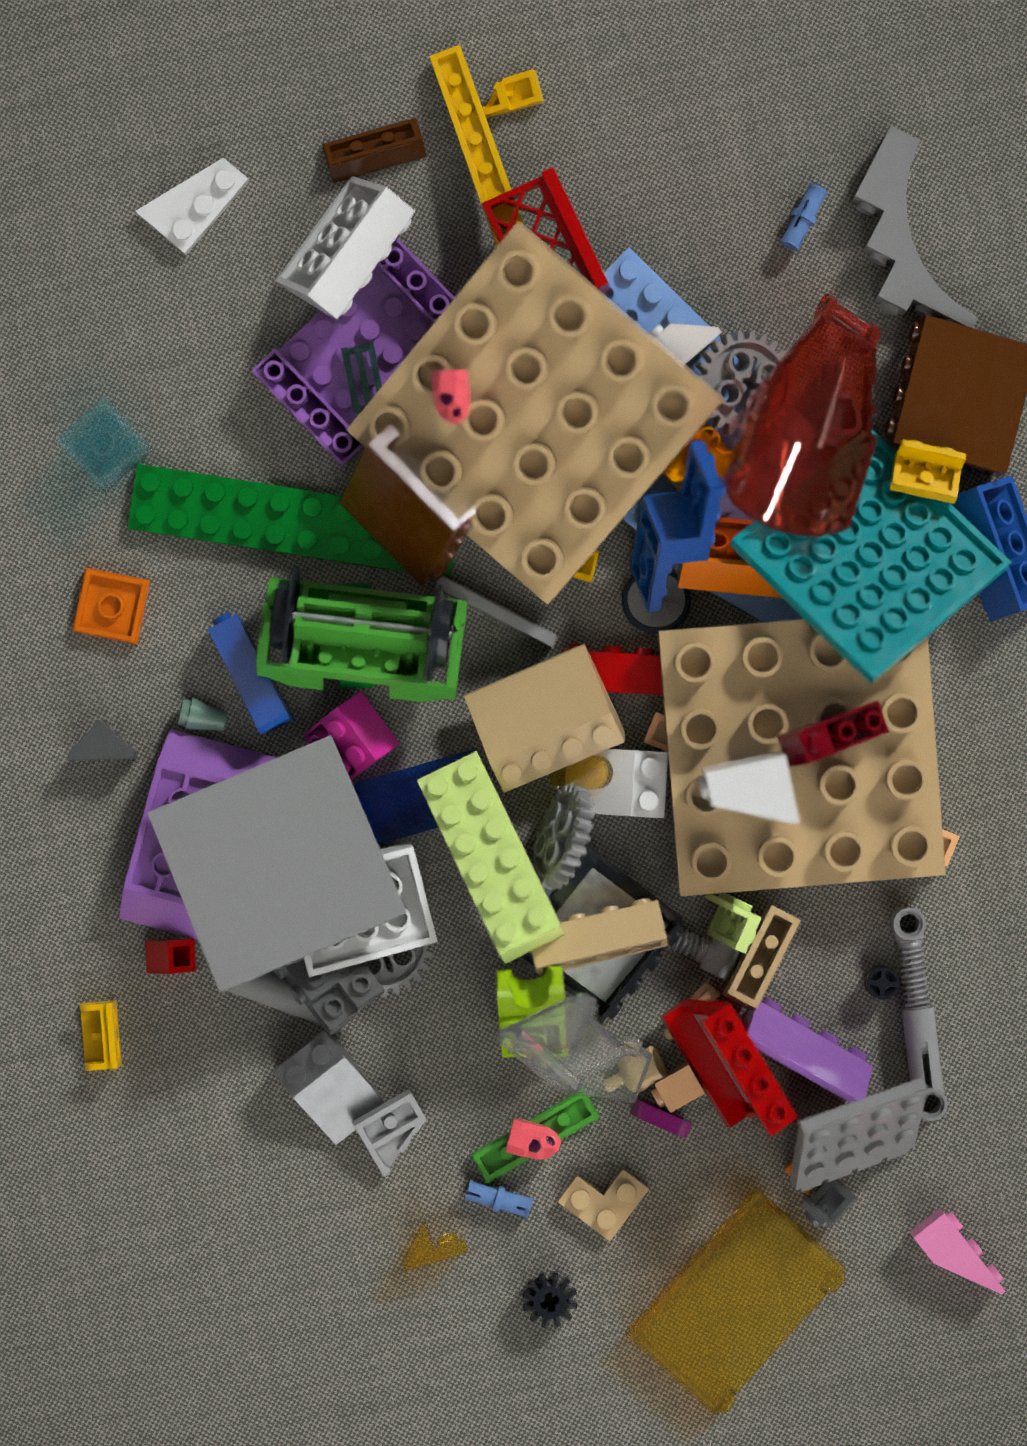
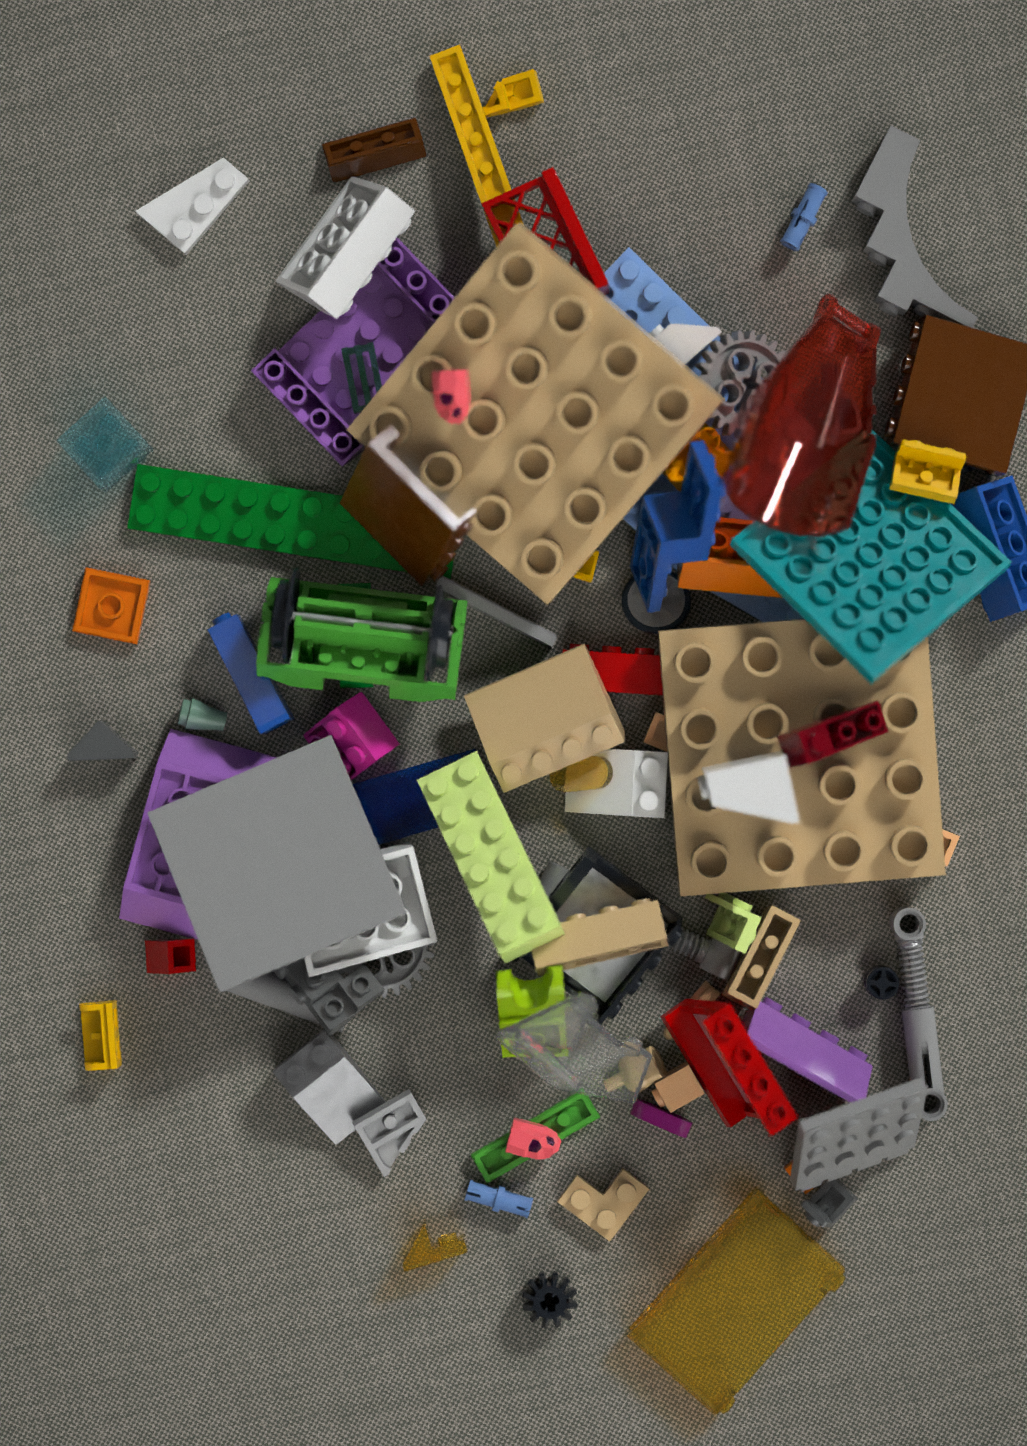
light grey gear [531,783,595,891] -> none
bright pink slope [909,1208,1006,1294] -> none

